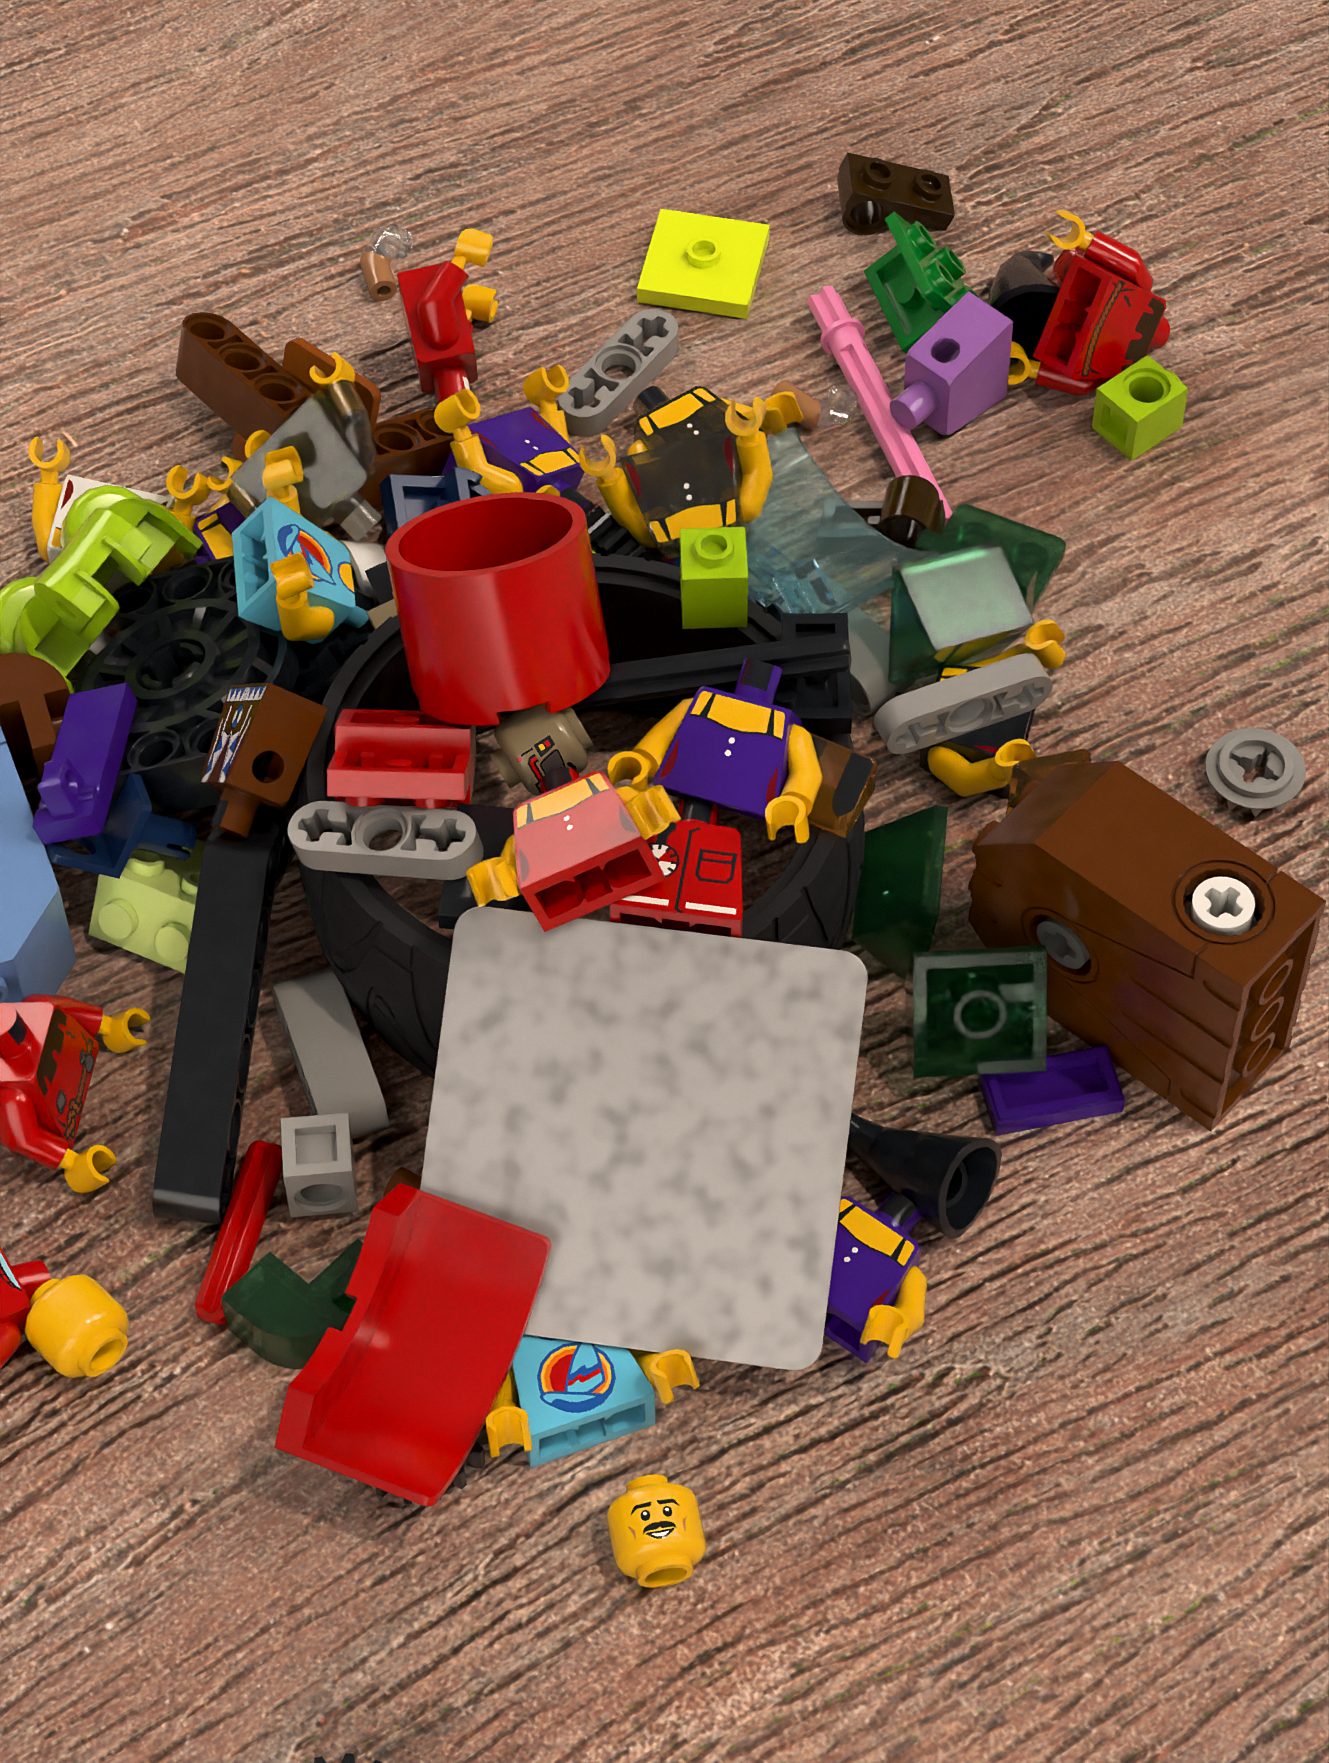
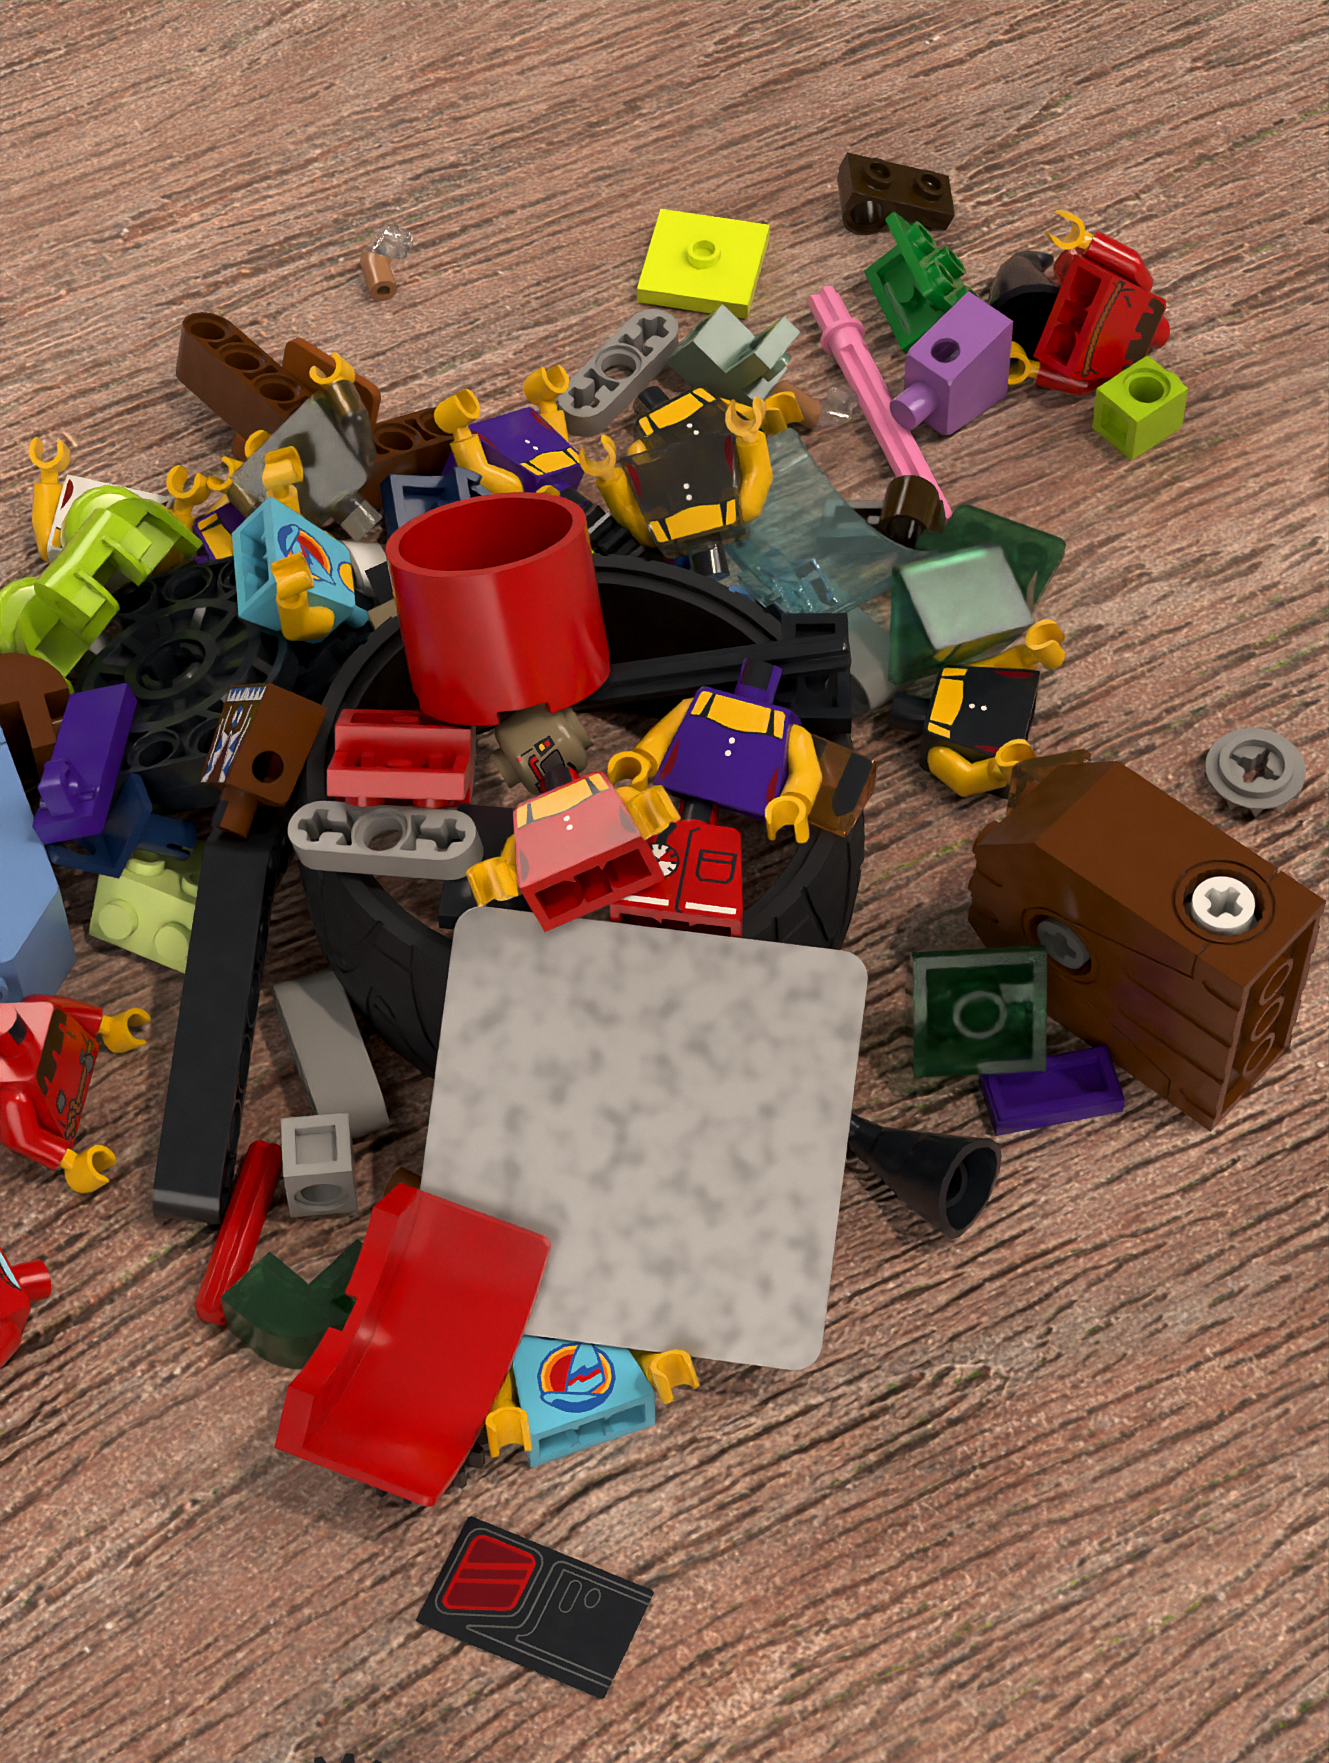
yellow head [25,1274,129,1378] -> none
red torso [397,228,498,404] -> none
yellow head [607,1474,707,1588] -> none
lime brick [680,527,748,629] -> none
torso [824,1192,927,1363] -> none
clear green slope [852,805,948,985] -> none
light grey beam [874,653,1053,754] -> none
none -> black sticker [416,1516,654,1699]
none -> sand green brick [665,304,800,407]

